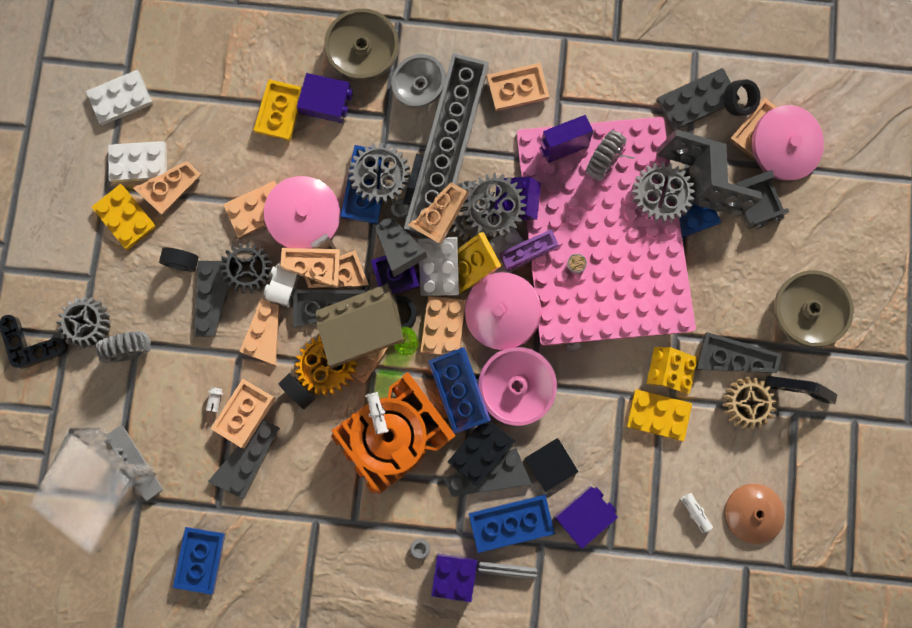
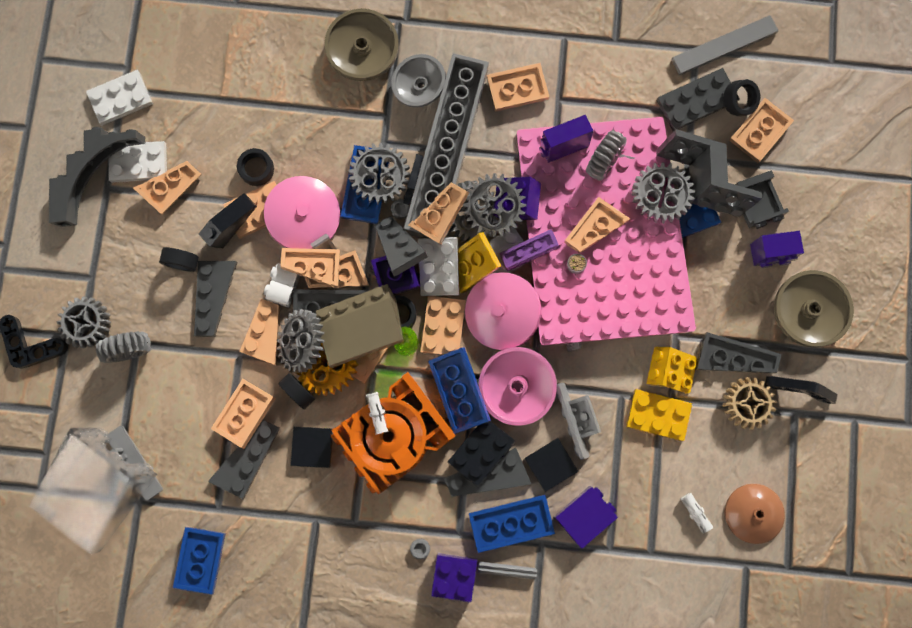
yellow plate [91,184,157,251] -> none
white pin [205,387,224,412] -> none
dark grey gear [219,242,272,294] -> none
yellow plate [253,79,302,141] -> none
dark purple brick [297,73,353,123] -> none
bright pink dish [752,105,824,181] -> none
none -> dark grey arch [49,127,145,227]
none -> black slope [199,193,257,248]
none -> black tyre [236,148,274,186]
none -> light grey gear [277,309,324,373]
none -> black tile [290,426,333,468]
none -> light grey bracket [556,383,601,460]
none -> light nougat wing [564,197,630,254]
none -> light grey tile [672,15,779,76]
none -> dark purple brick [750,231,804,268]

